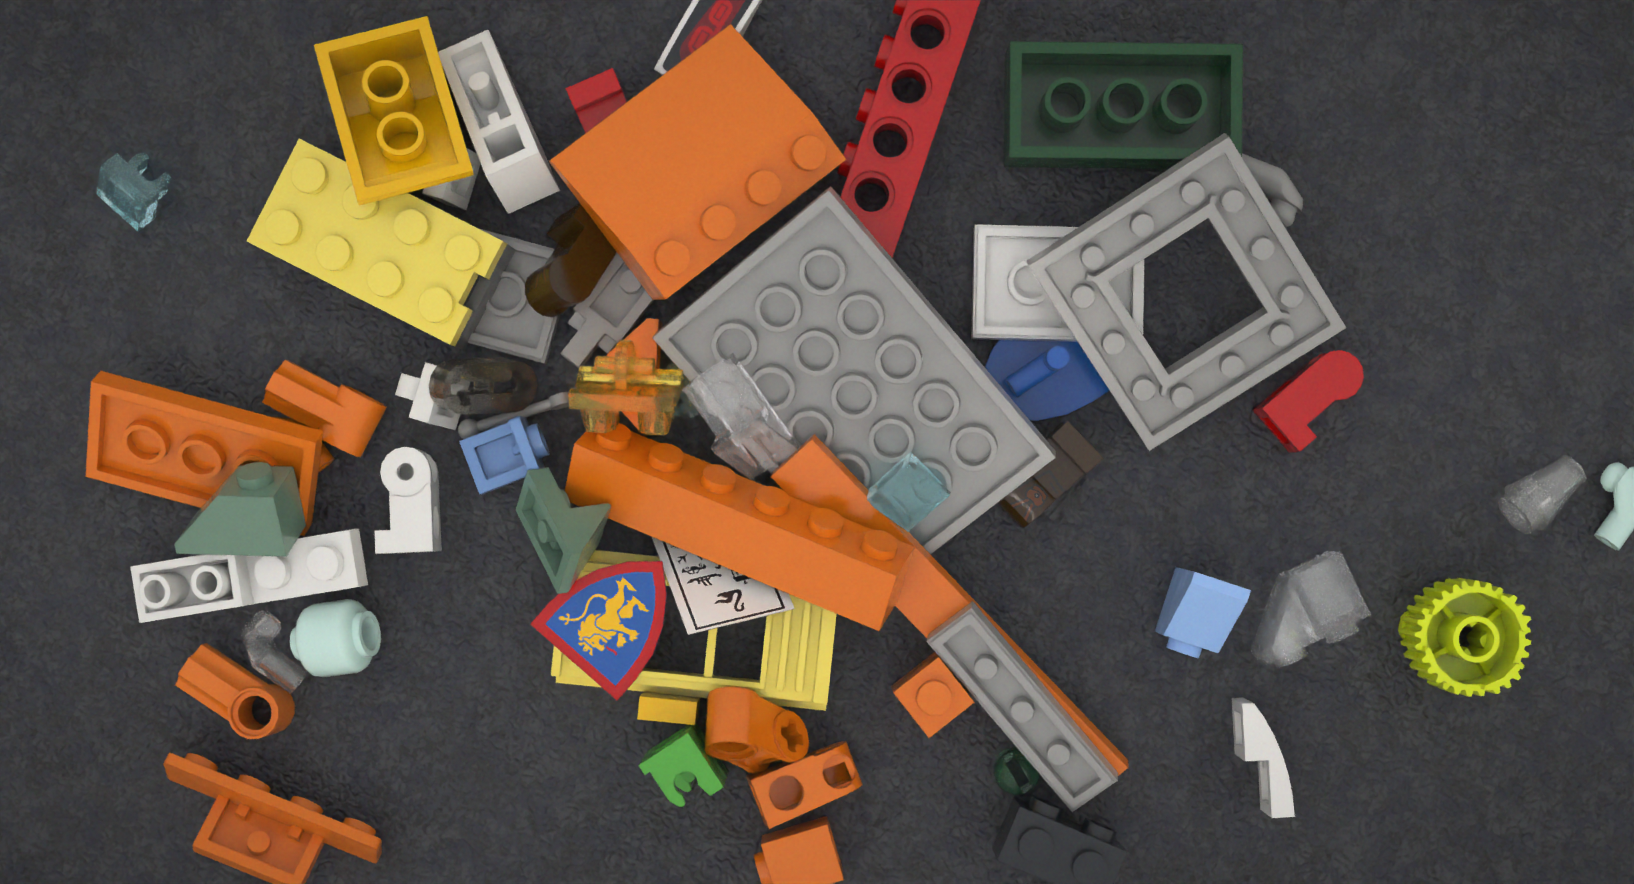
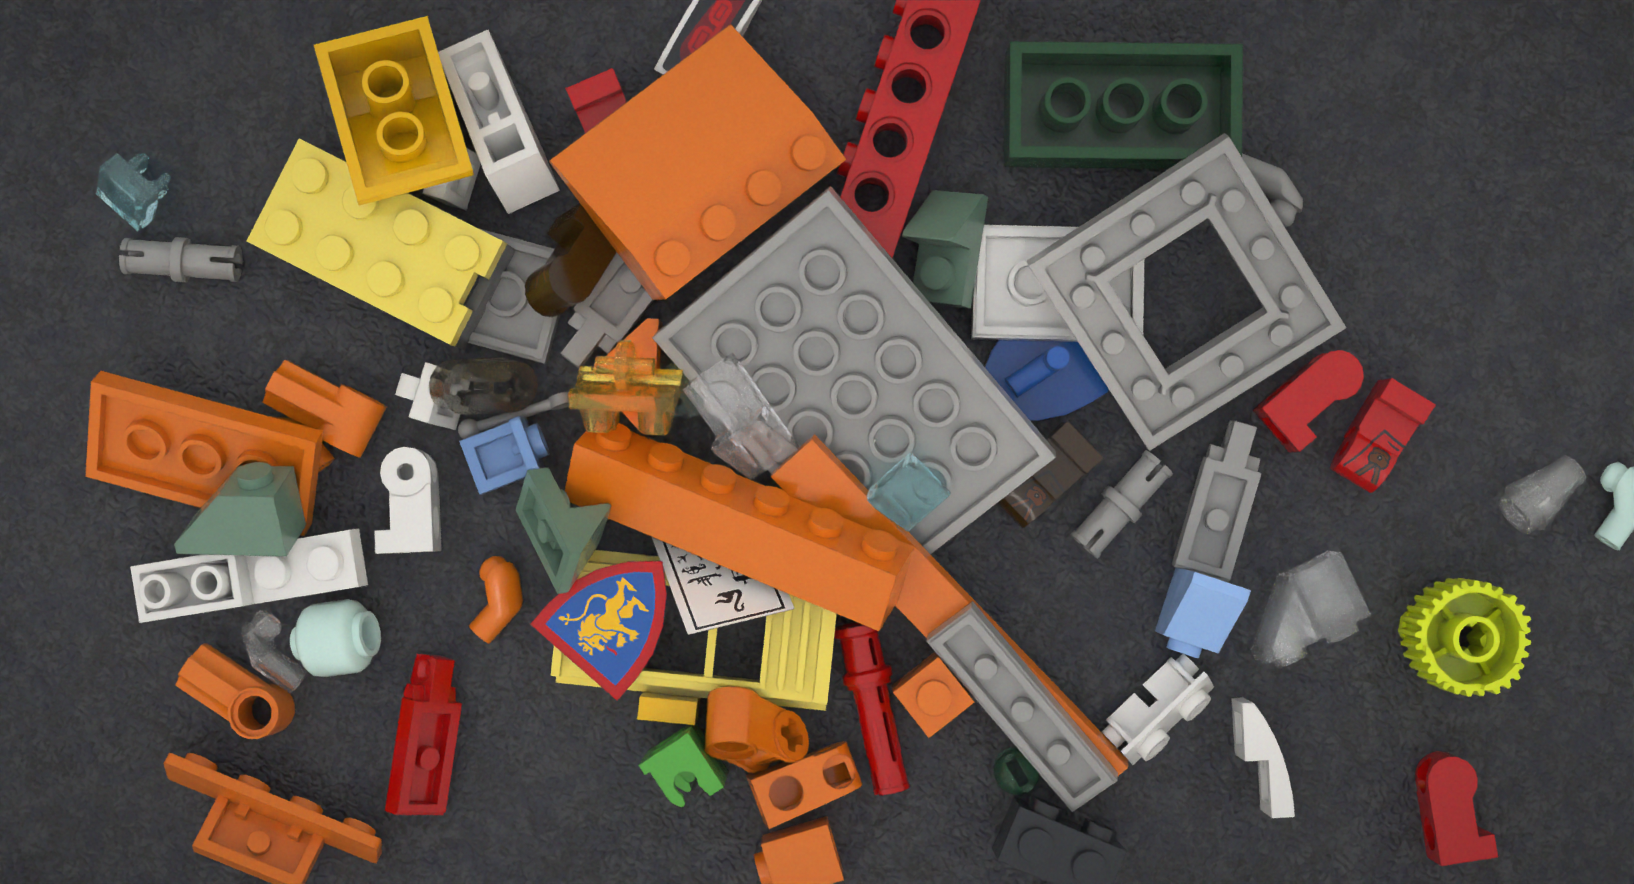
none -> light grey pin [119,237,243,282]
none -> red hinge [385,654,462,815]
none -> orange arm [468,556,523,644]
none -> red pin [834,622,910,795]
none -> sand green slope [902,190,988,309]
none -> light grey pin [1070,450,1173,559]
none -> white hinge [1101,654,1214,765]
none -> light grey hinge [1171,420,1262,582]
none -> red leg [1330,378,1436,493]
none -> red leg [1415,751,1498,866]

